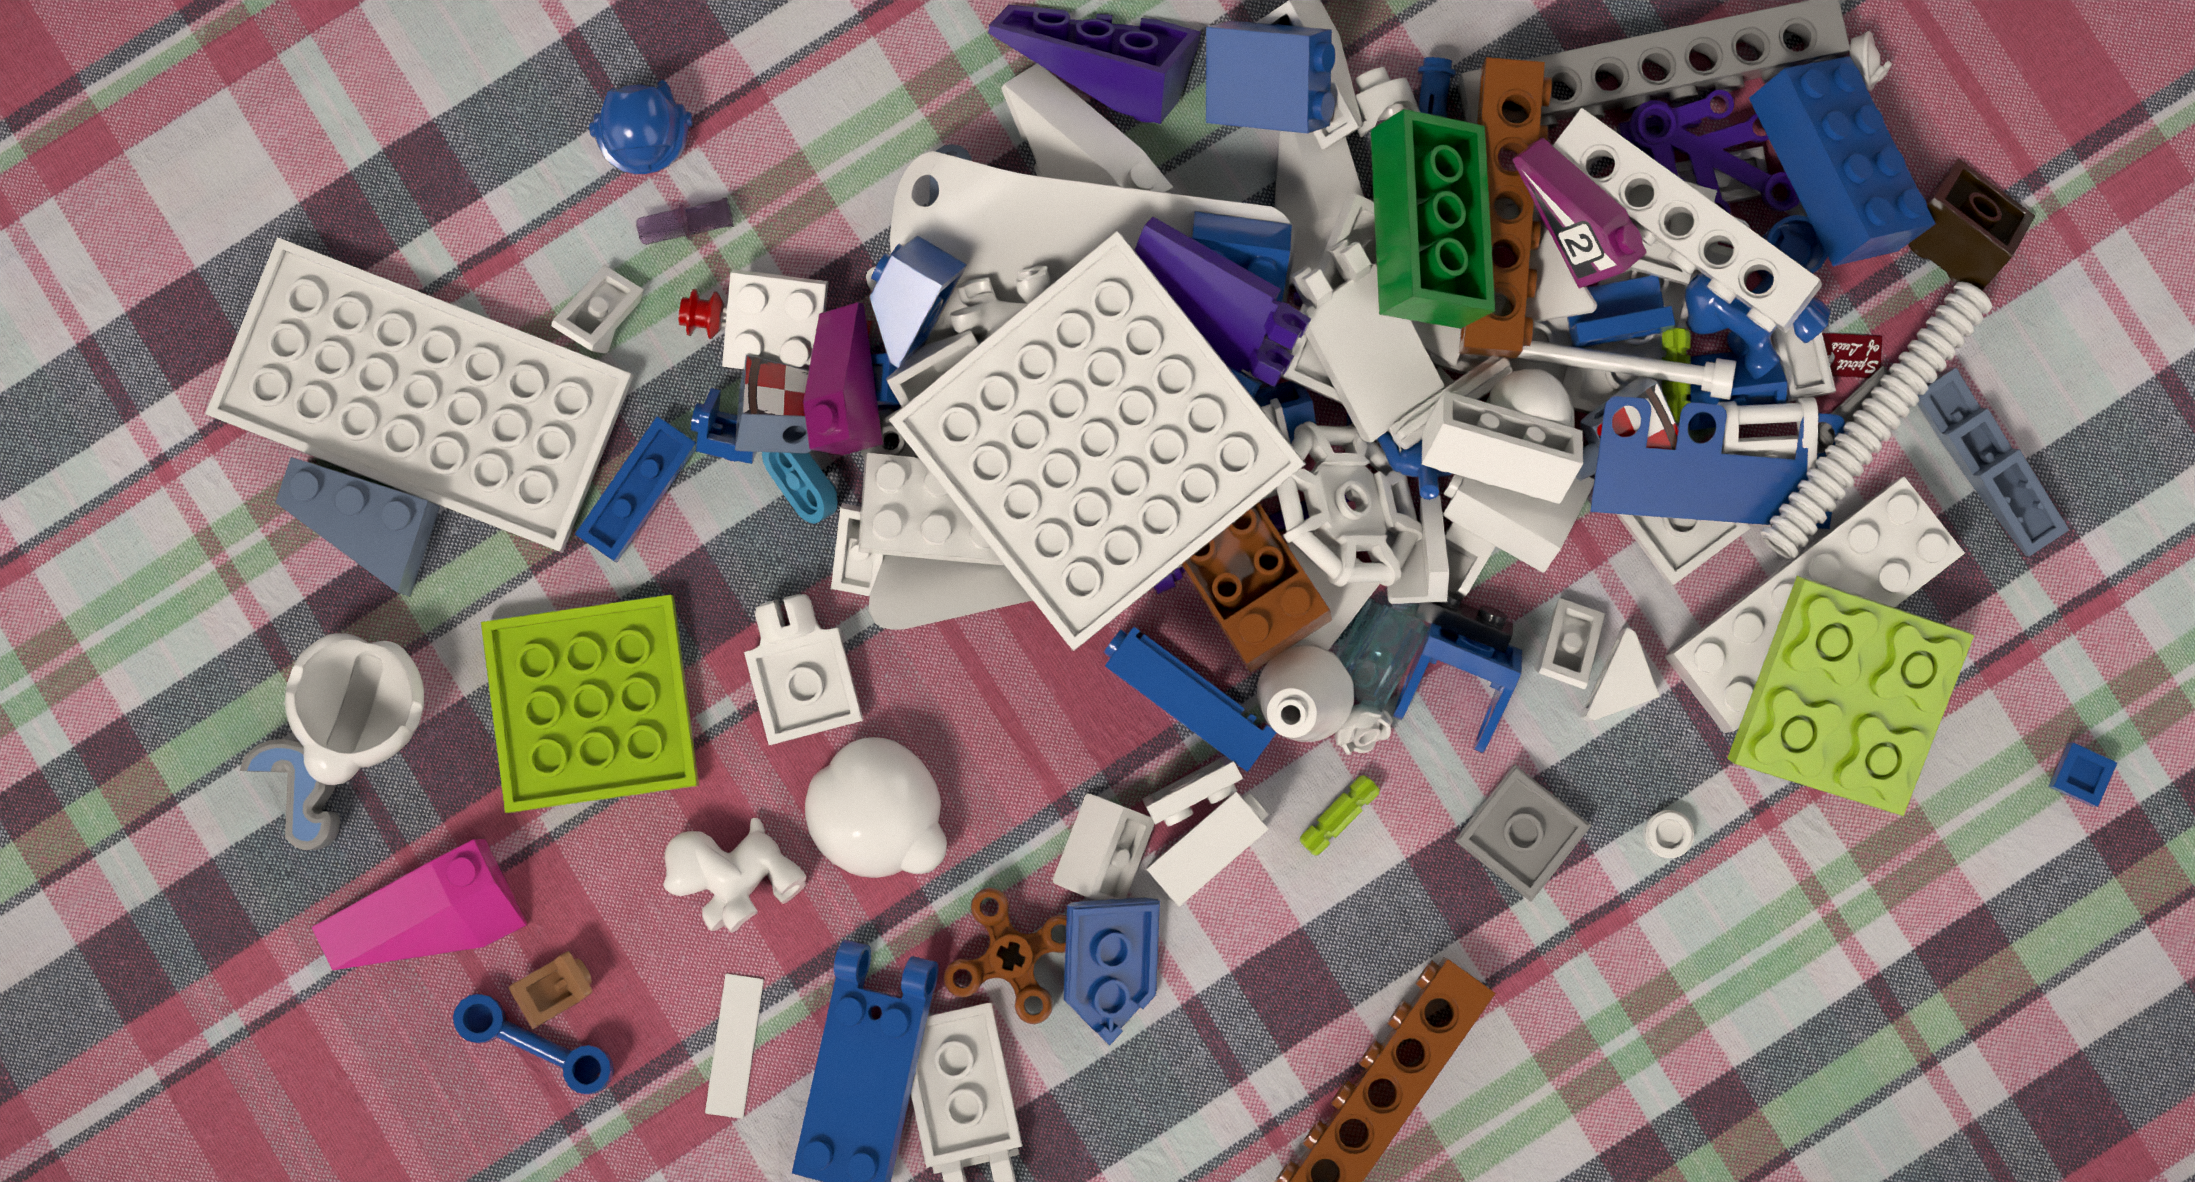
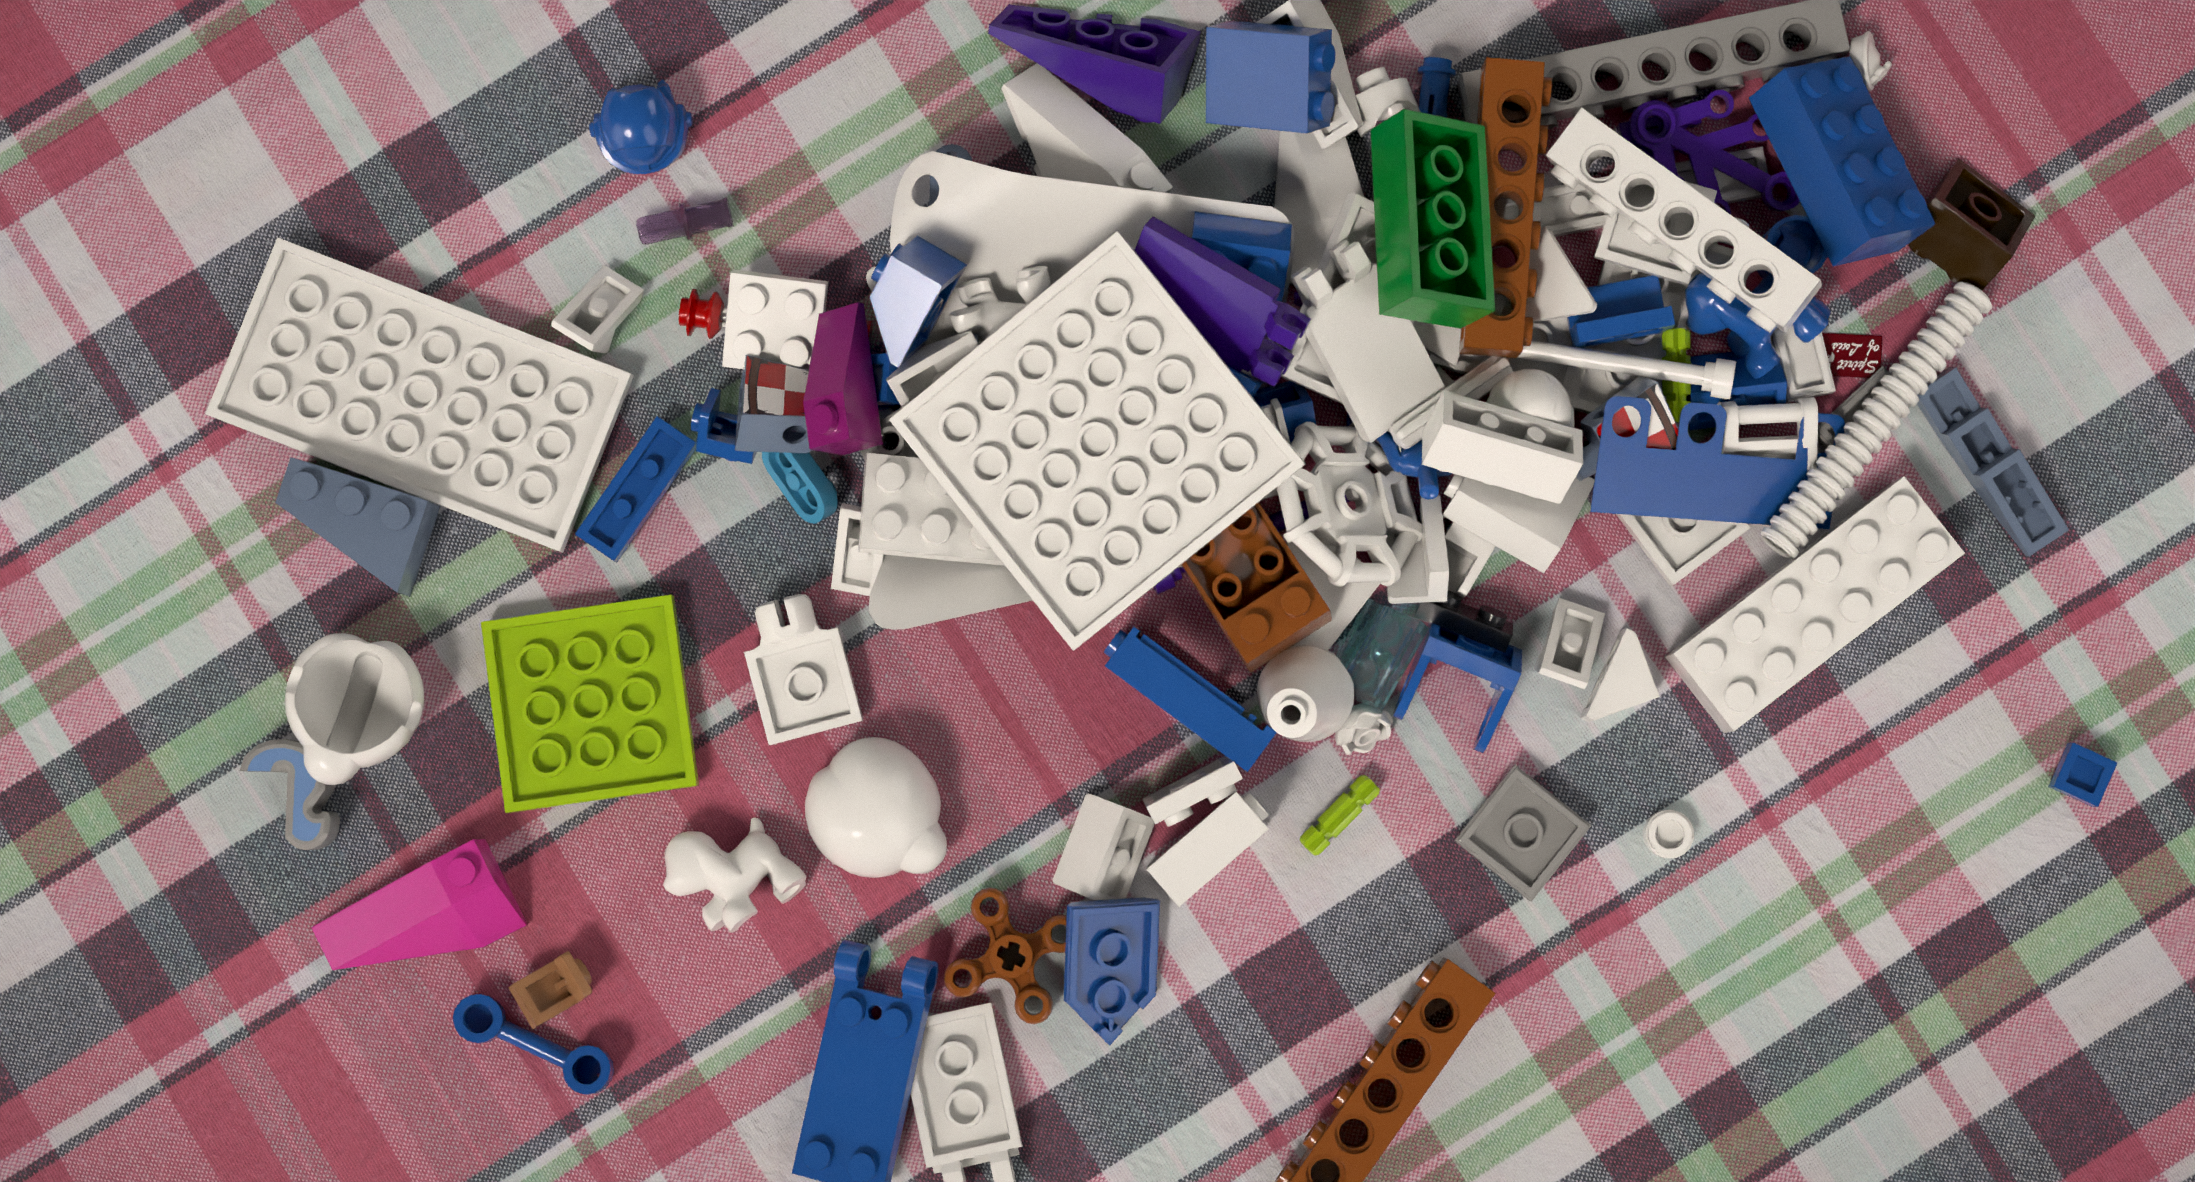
white sticker [705,974,764,1119] -> none
magenta slope [1512,138,1647,289] -> none
lime piece [1727,576,1974,816] -> none

